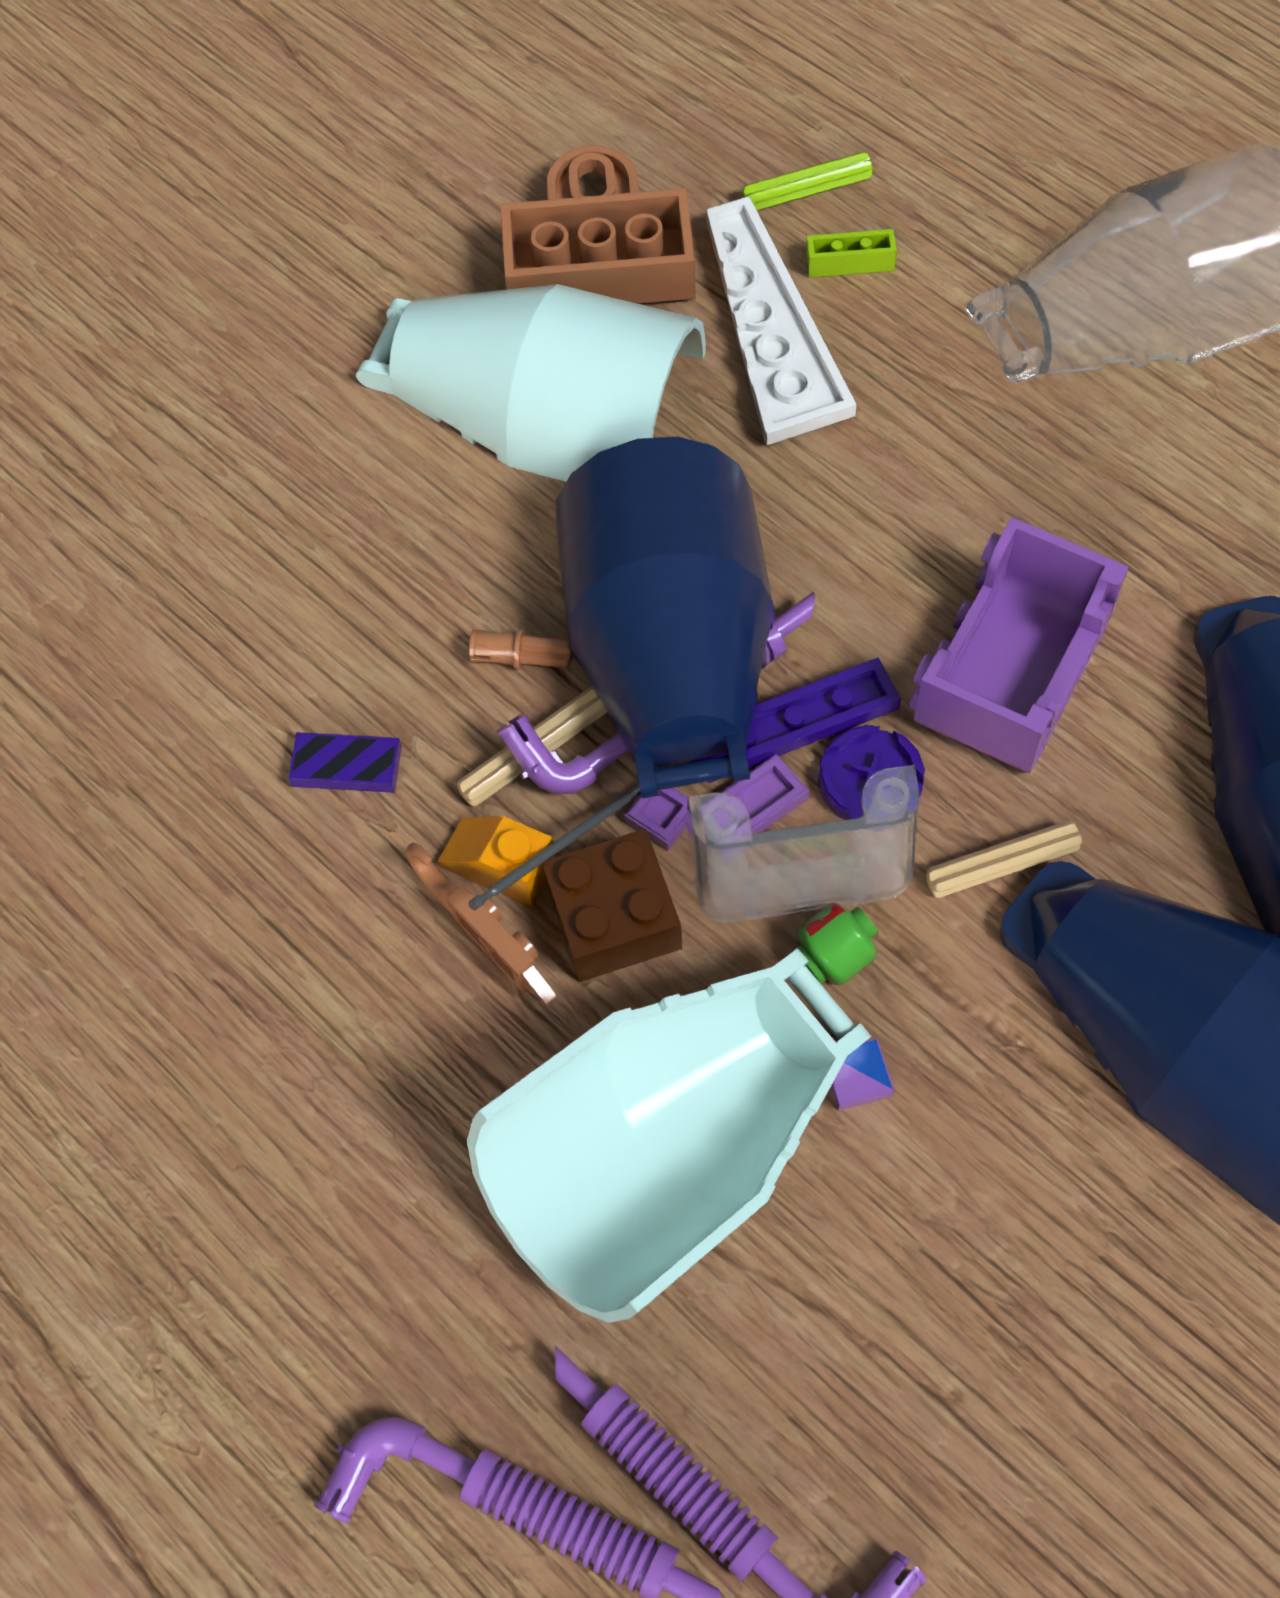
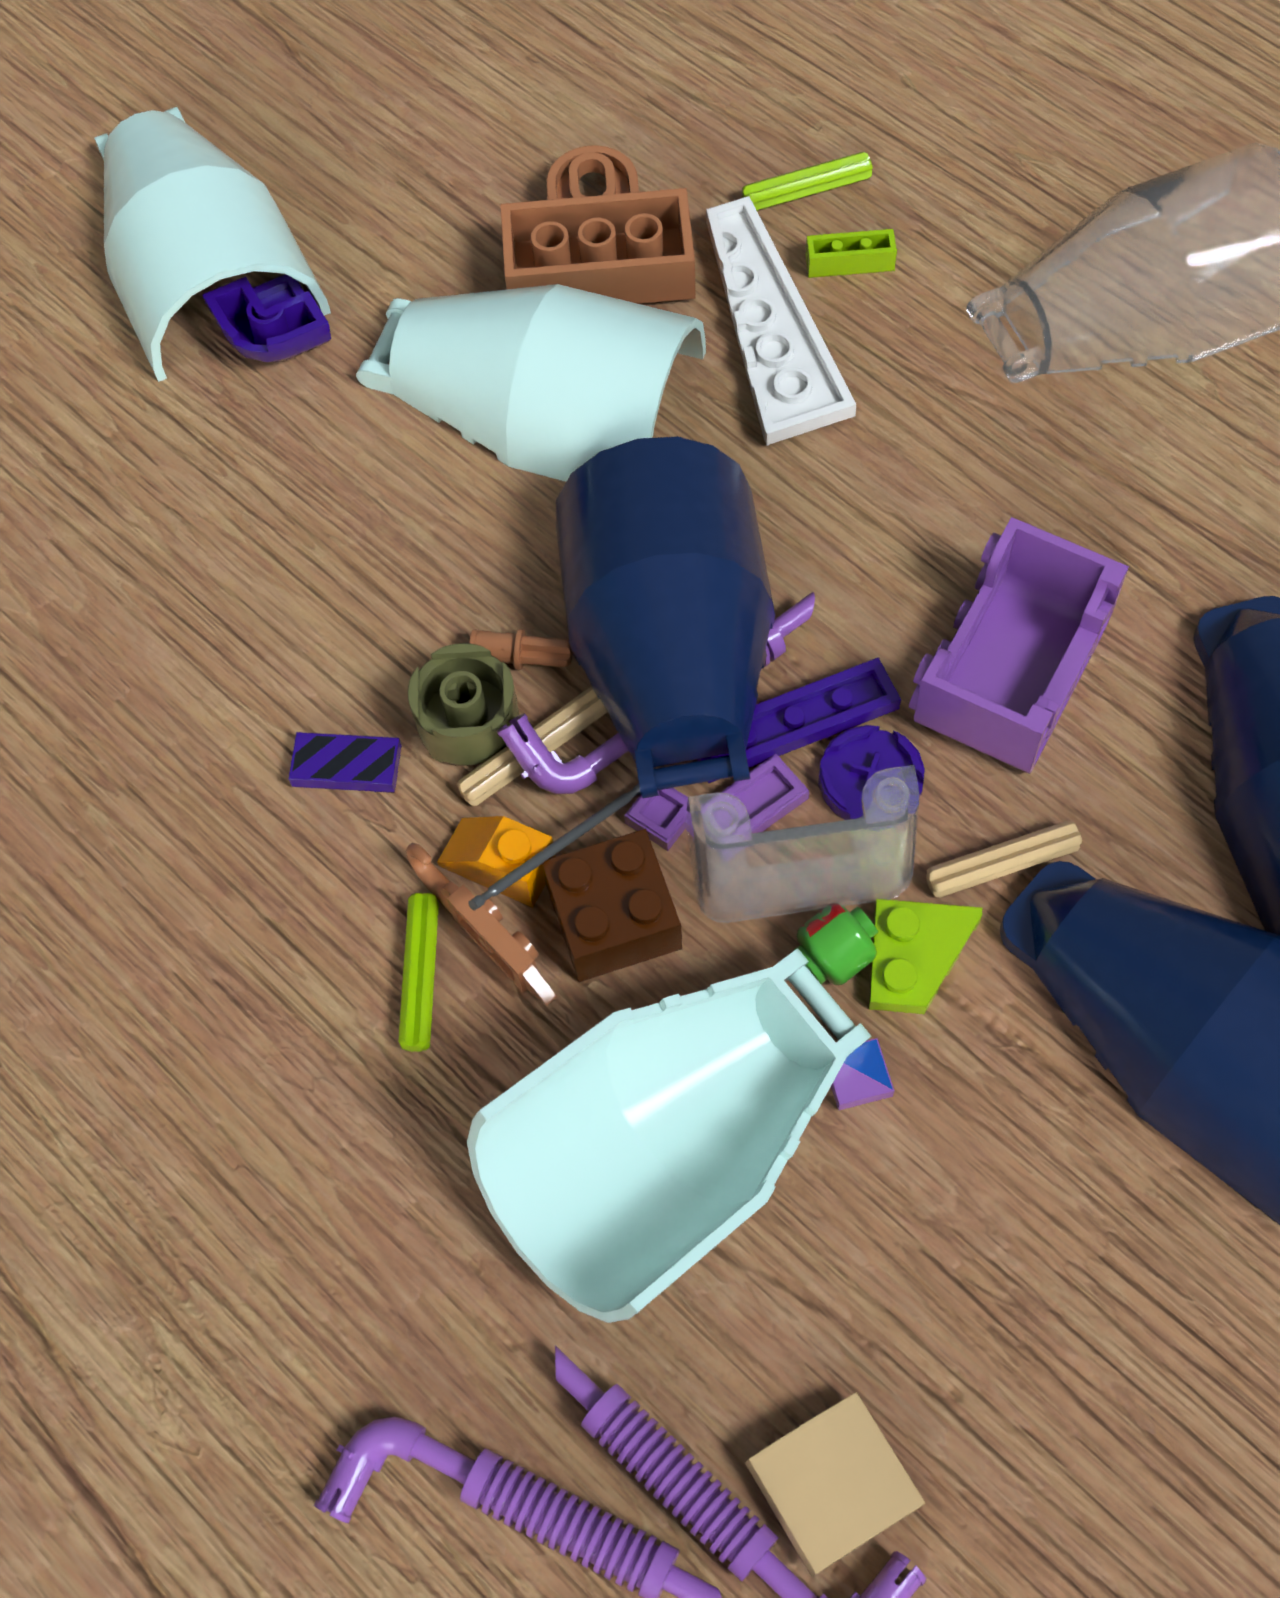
none -> light aqua windscreen [94,107,331,382]
none -> dark purple brick [202,274,331,362]
none -> lime axle [398,893,439,1052]
none -> olive brick [408,643,520,765]
none -> tan slope [745,1392,926,1577]
none -> lime wing [869,899,982,1014]

